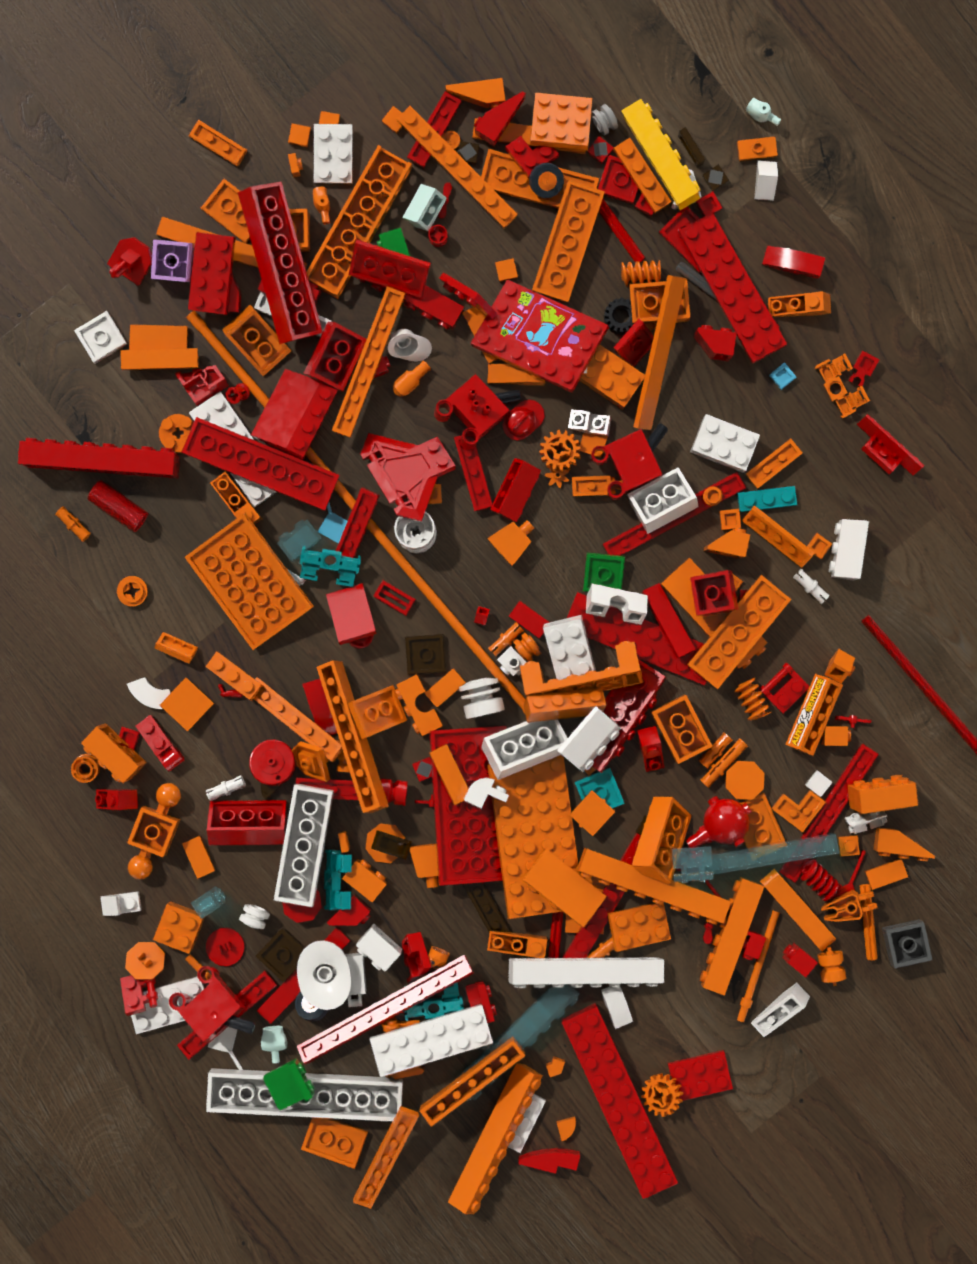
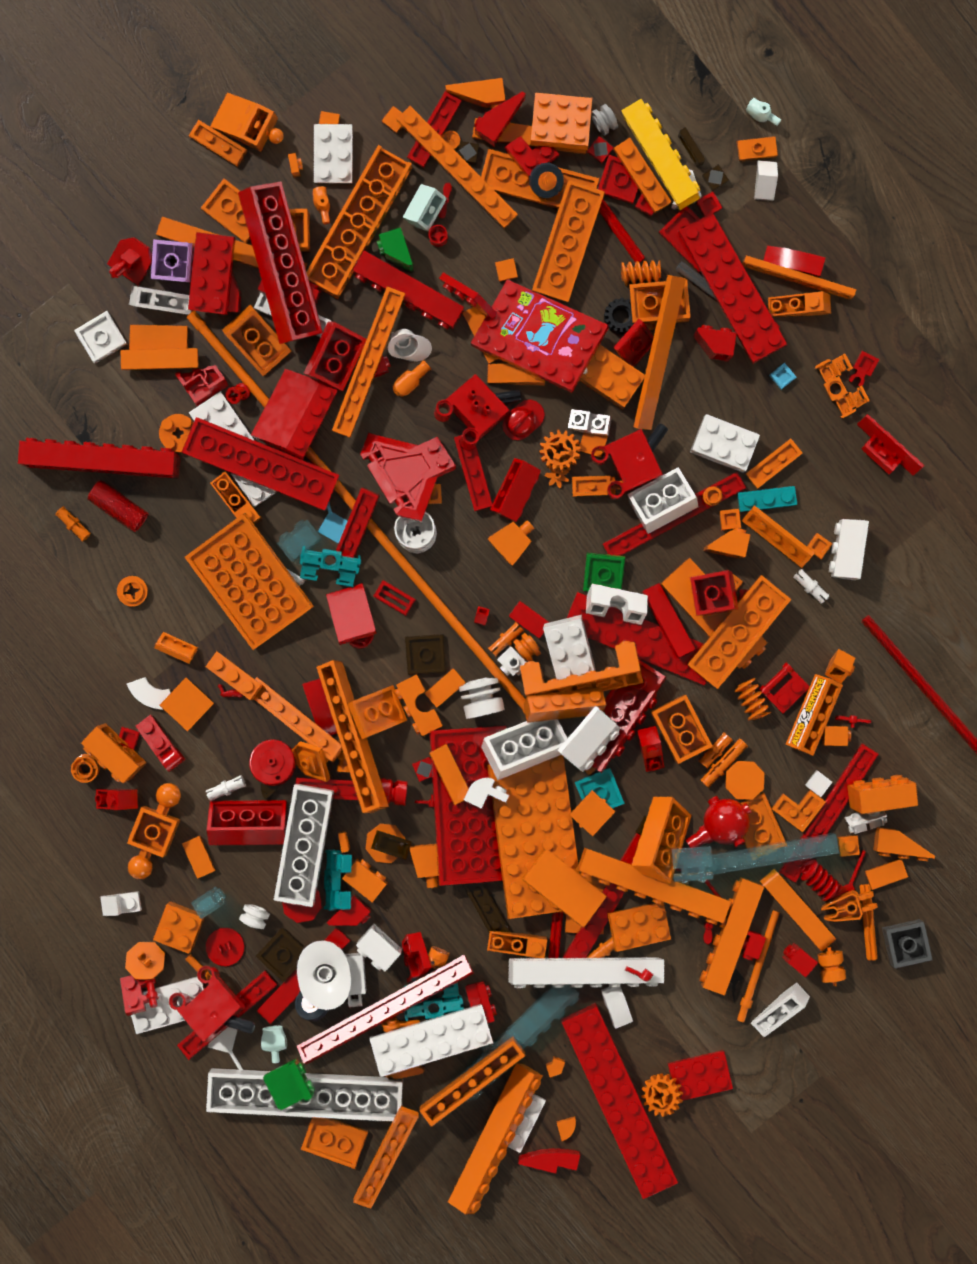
orange tile [288,124,311,147] -> none
red tile [348,240,431,298] -> none
none -> white slope [129,286,191,315]
none -> orange slope [210,93,284,152]
none -> red hand [625,966,653,982]
none -> orange tile [742,255,856,300]

